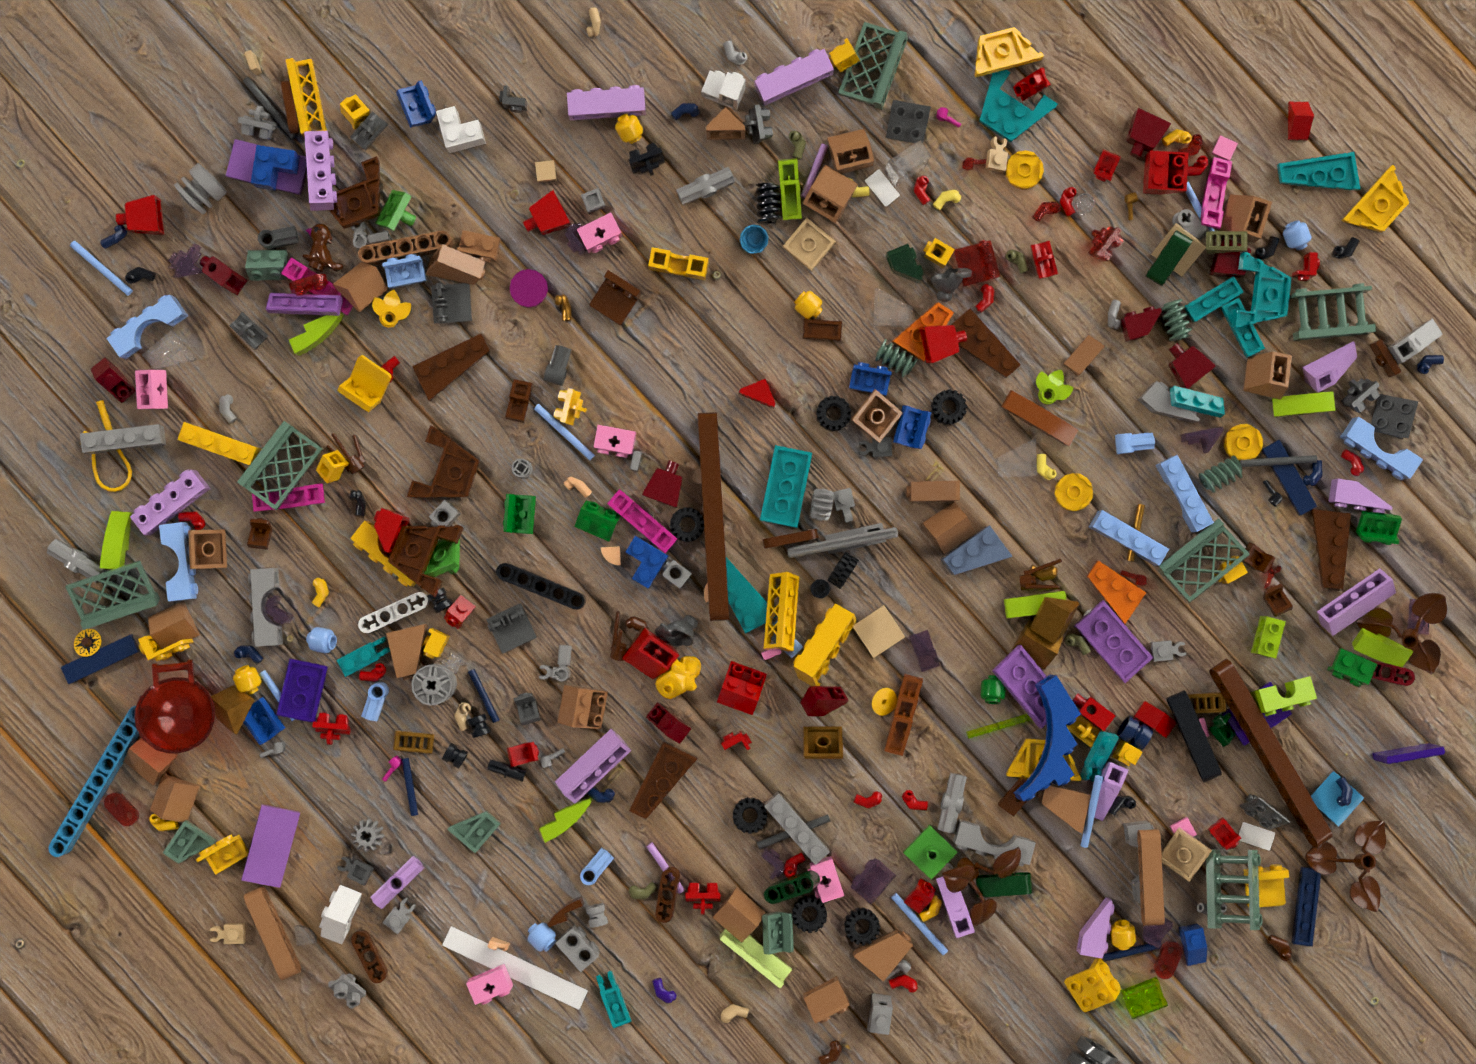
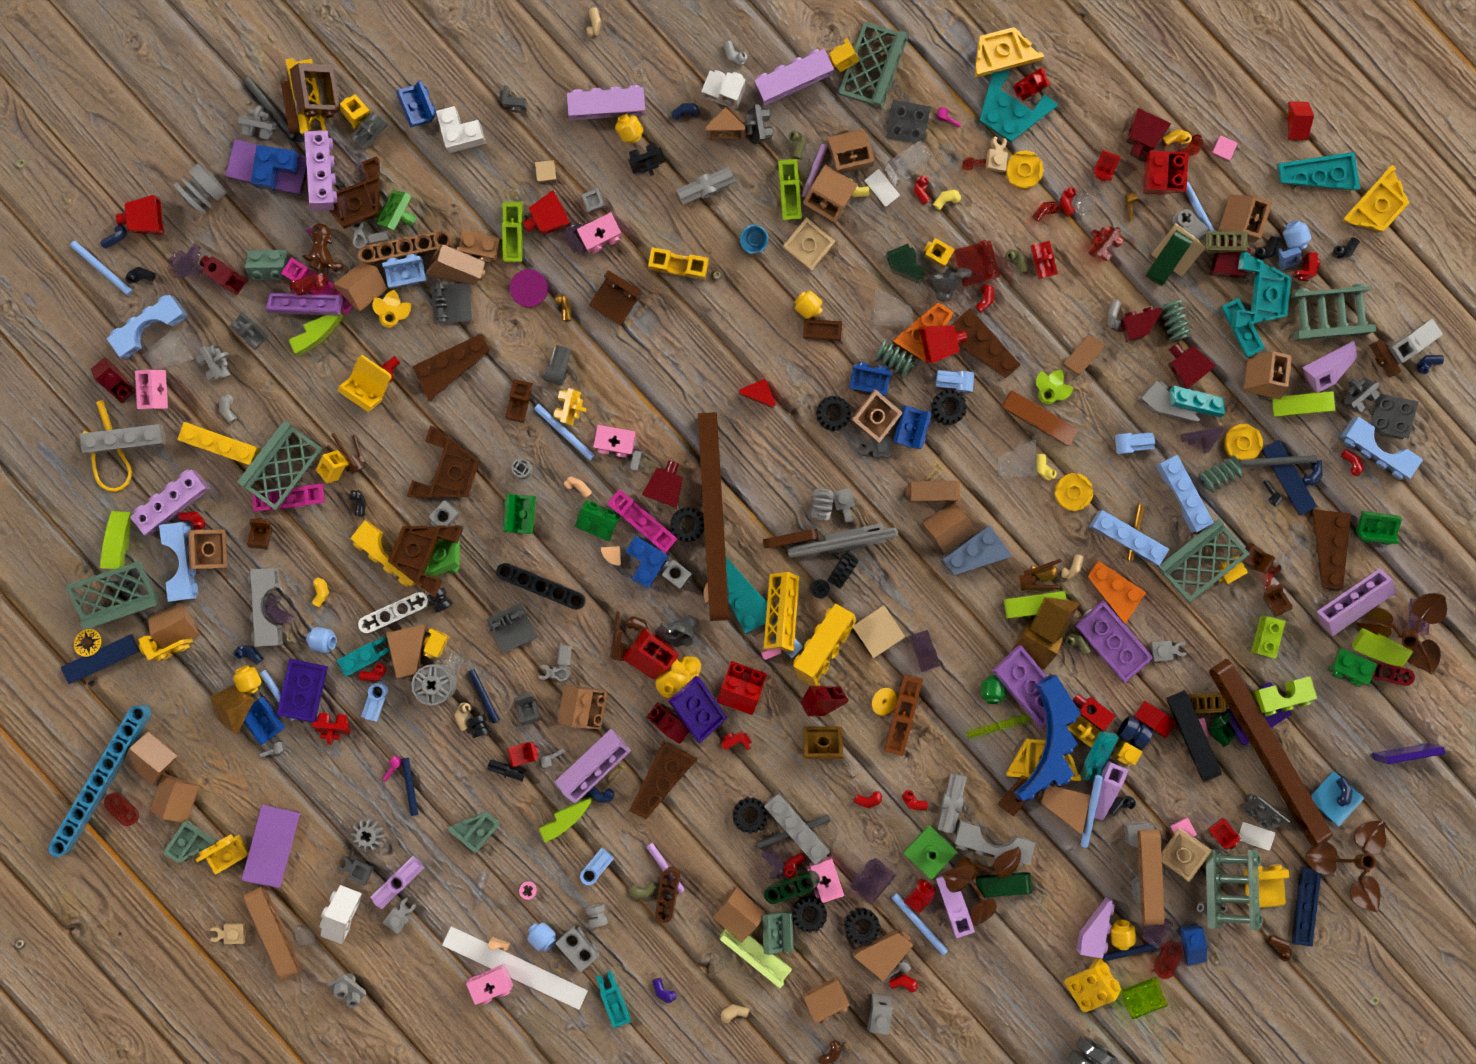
light grey piece [47,539,106,583] -> none
clear red windscreen [135,659,215,754] -> none
yellow arm [149,814,179,831] -> none
tan tile [244,50,262,75] -> none
dark grey piece [258,226,299,250] -> none
reddish brown beam [351,930,388,983] -> none
red slope [374,508,410,553] -> none
pearl gold slope [393,730,435,754] -> none
black wheel [442,743,468,769] -> none
bracket [444,595,476,629] -> none
reddish brown slope [548,896,584,927] -> none
red hips [685,883,720,915] -> none
black piece [756,183,781,225] -> none
teal plate [760,445,812,528] -> none
yellow arm [919,895,942,922] -> none
clear red hand [1120,570,1147,586] -> none
teal plate [1184,276,1244,323] -> none
red arm [1187,156,1208,176] -> none
dark pink slope [1201,157,1232,229] -> none
lavender slope [1329,479,1392,514] -> none
none -> light grey hips [196,345,231,381]
none -> reddish brown window [290,63,340,118]
none -> lime slope [502,201,524,262]
none -> bright pink bush [519,881,537,900]
none -> dark purple tile [668,676,727,743]
none -> light blue piece [935,370,975,393]
none -> tan arm [1060,554,1084,580]
none -> medium blue tile [1278,247,1302,270]

